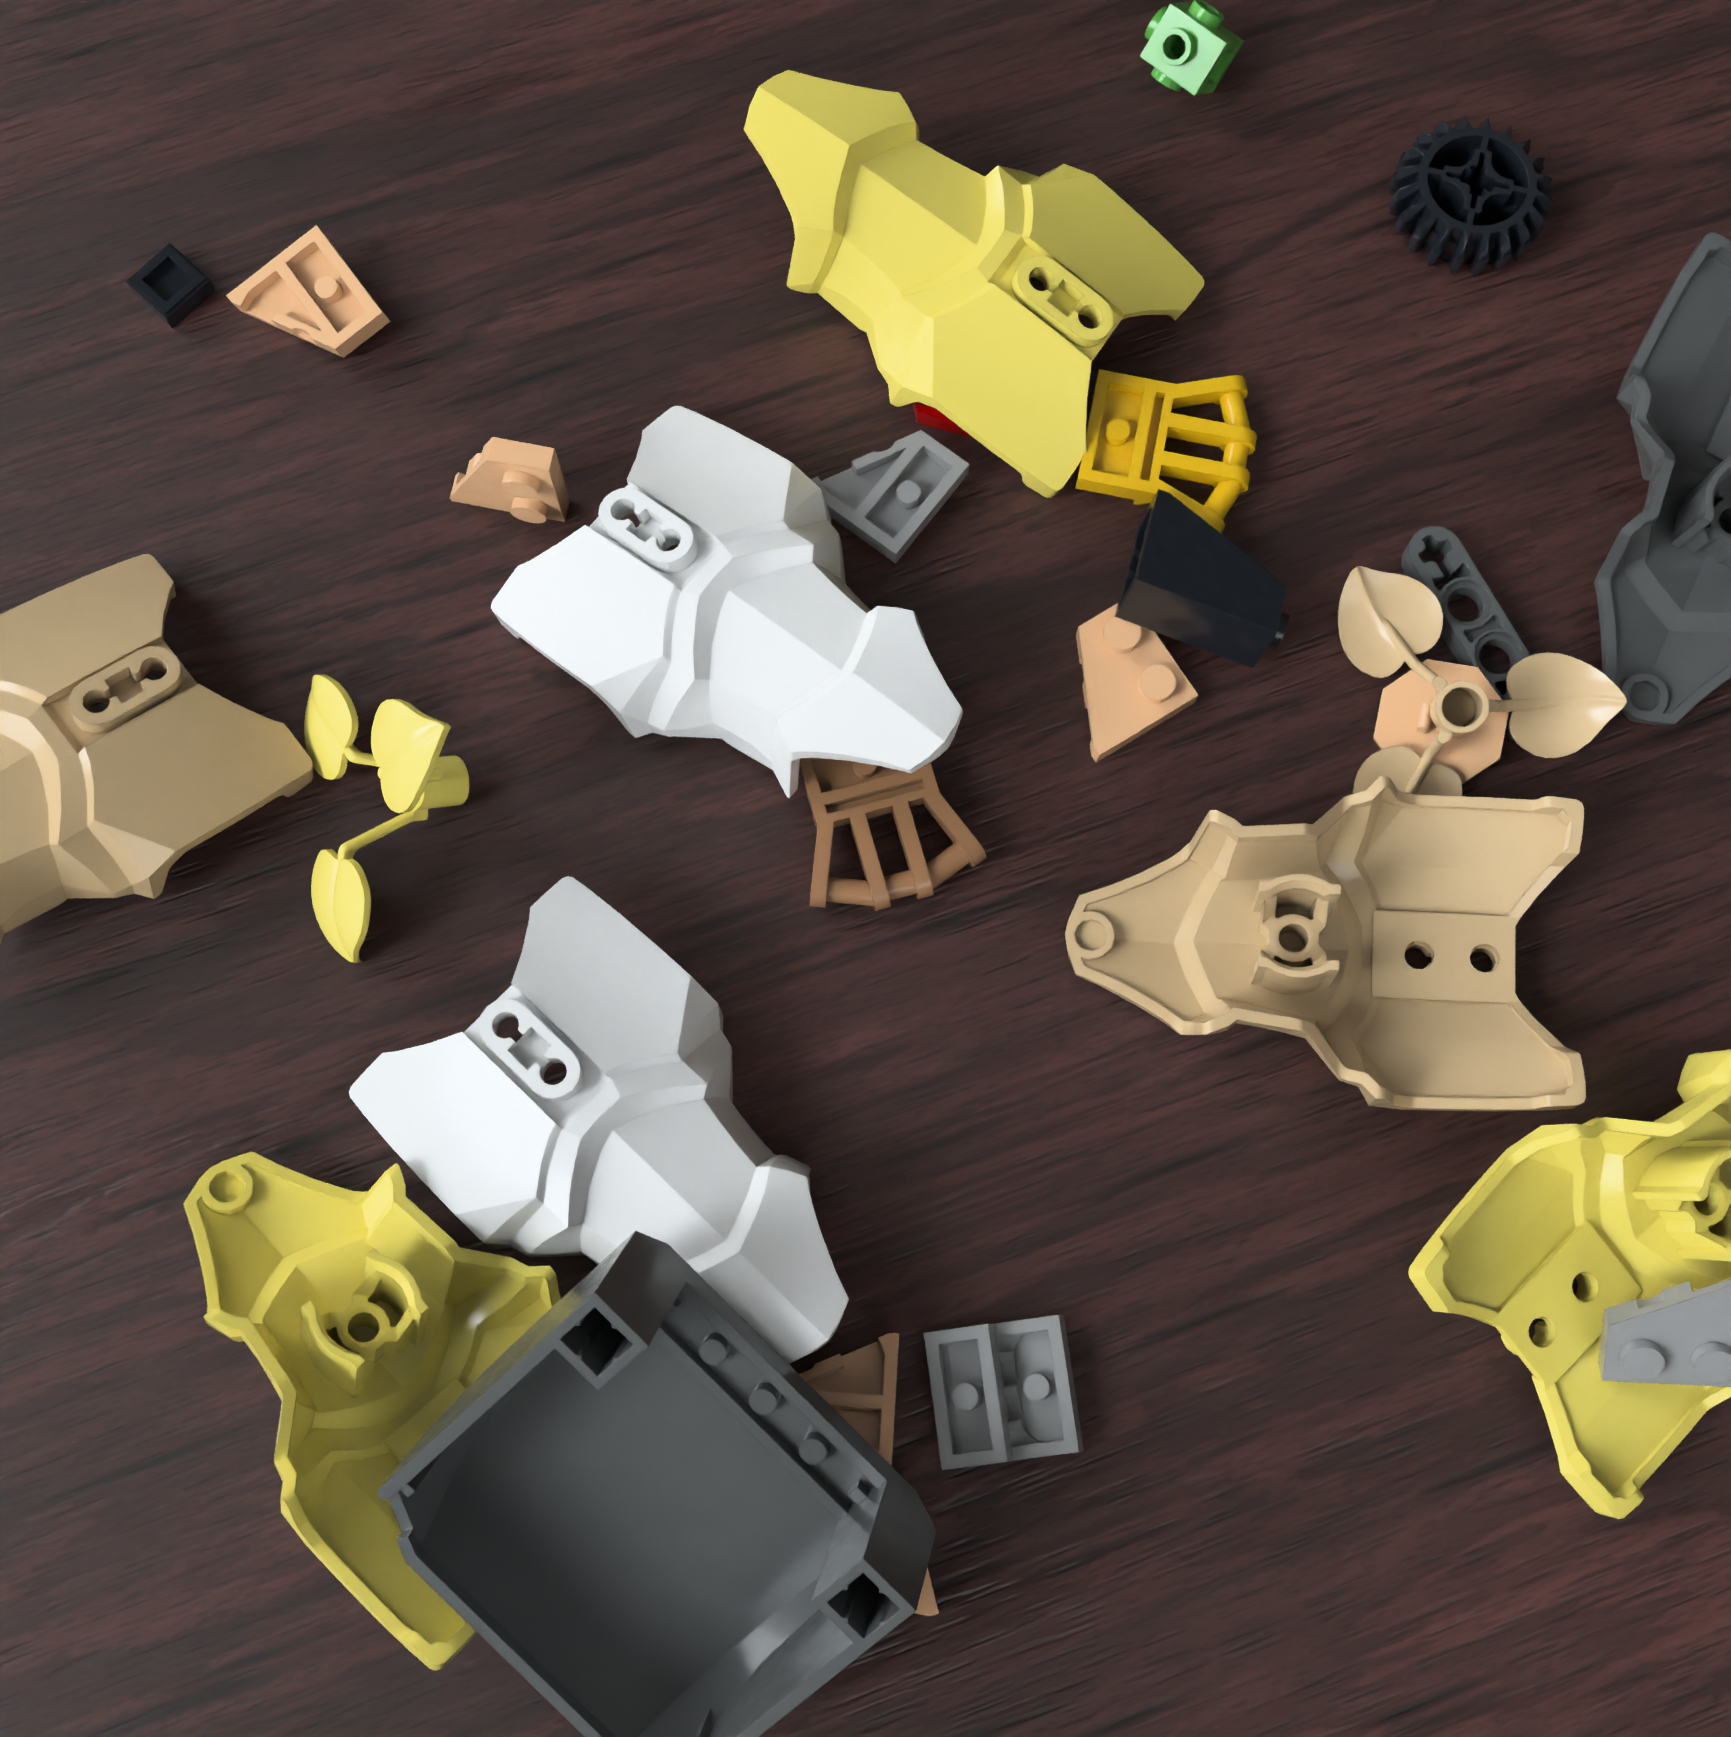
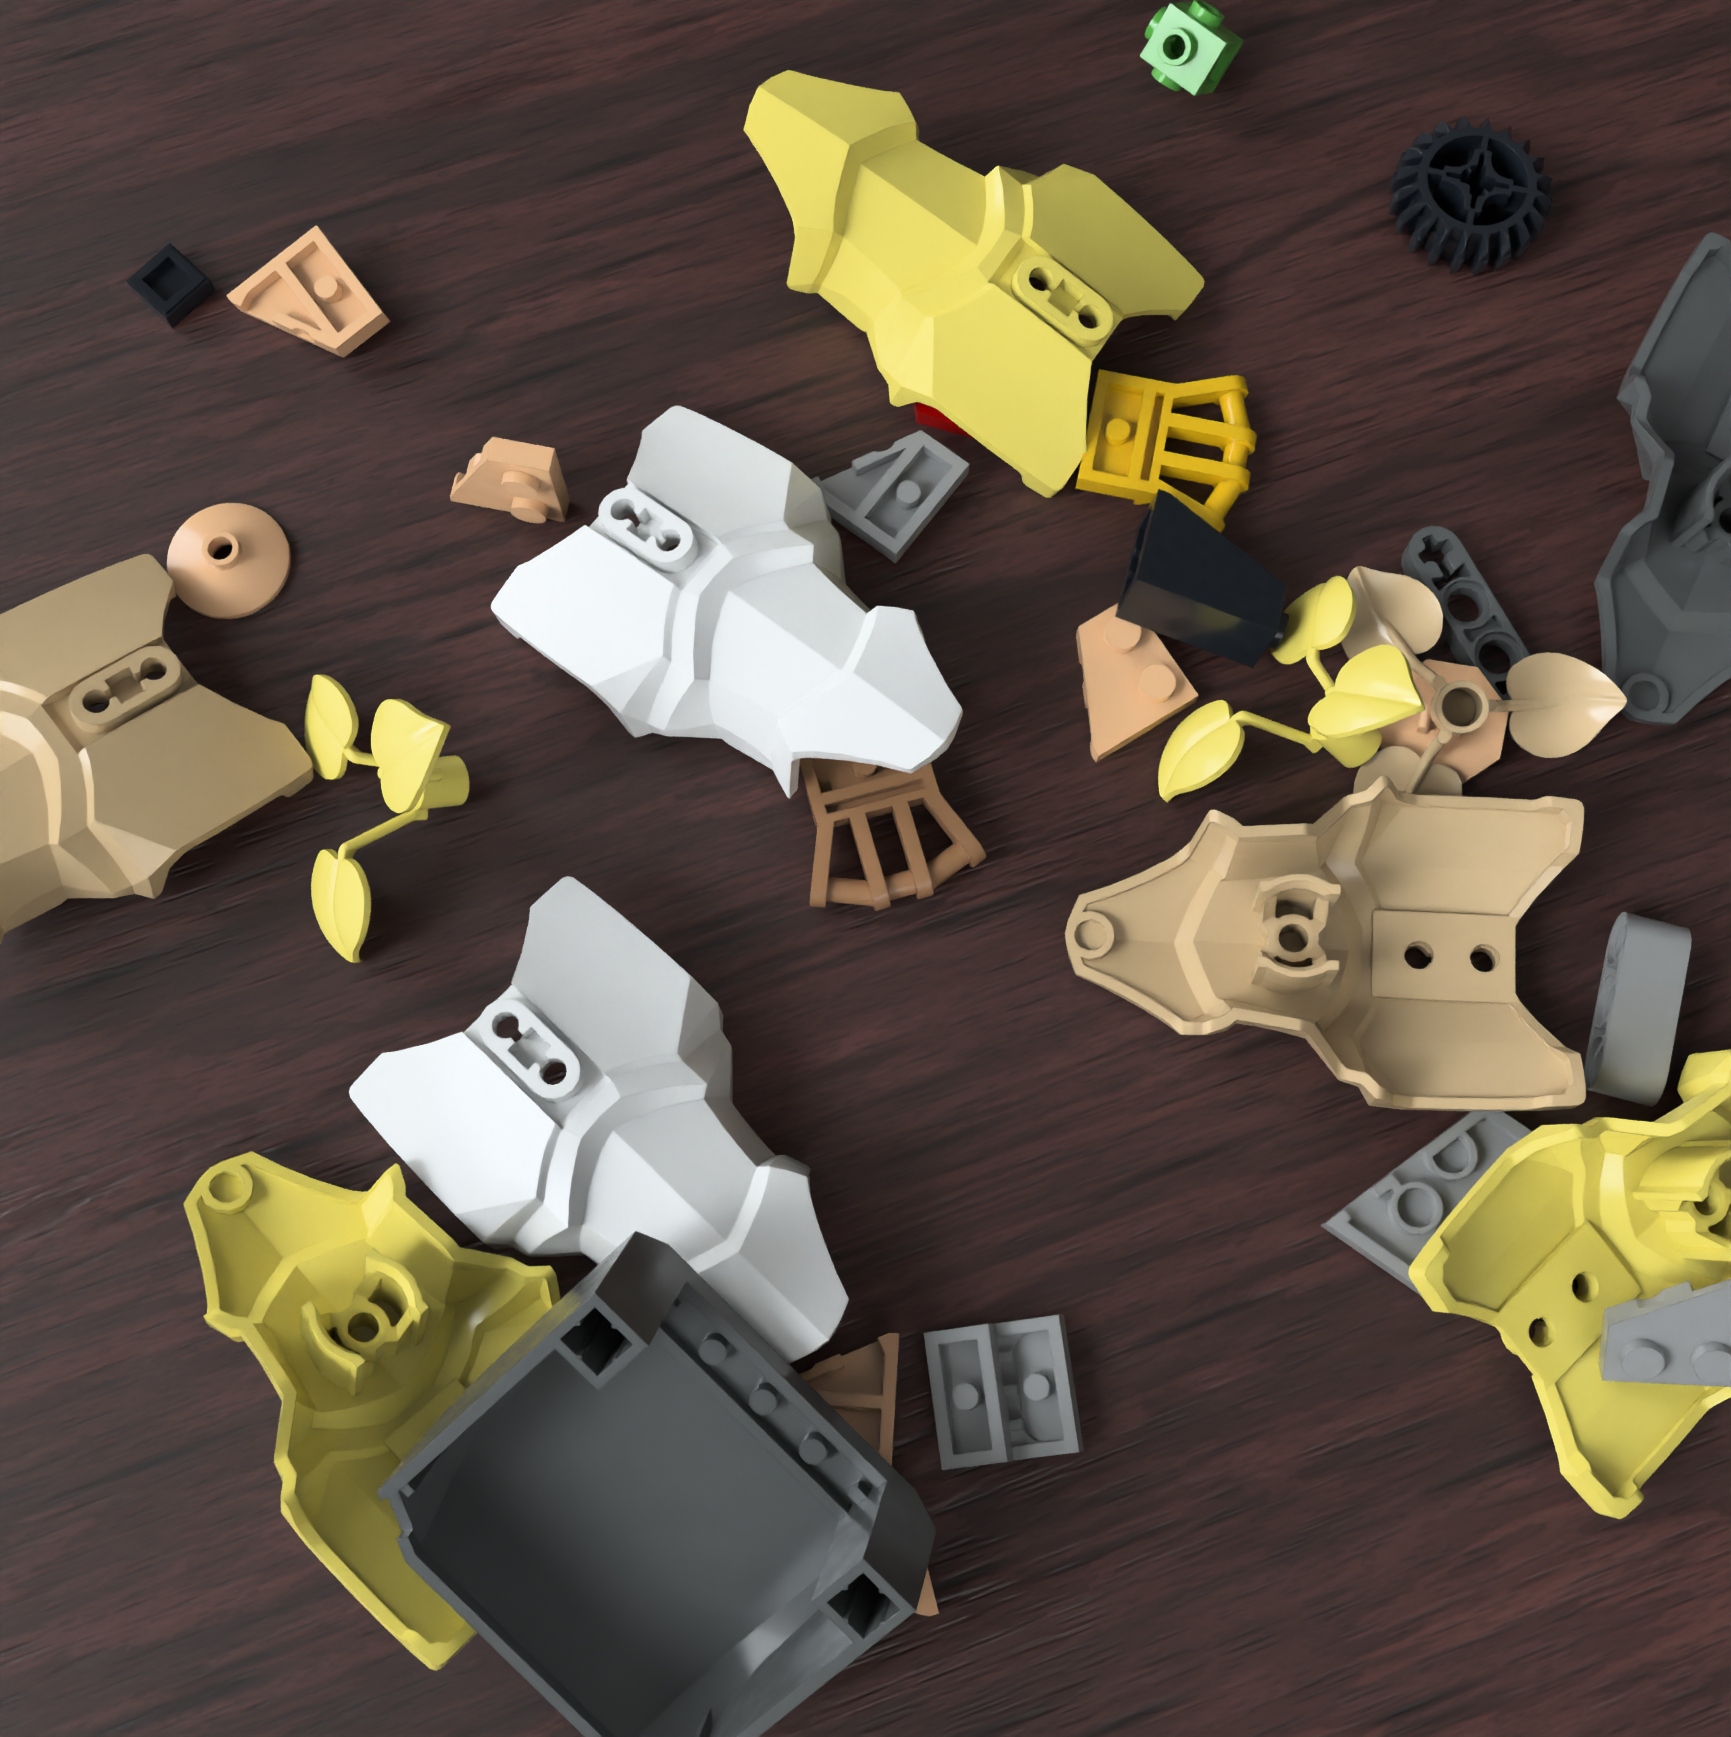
none -> light nougat dish [167,503,291,619]
none -> light yellow plant [1158,576,1425,803]
none -> light grey wing [1320,1111,1532,1296]
none -> light grey beam [1584,912,1692,1107]

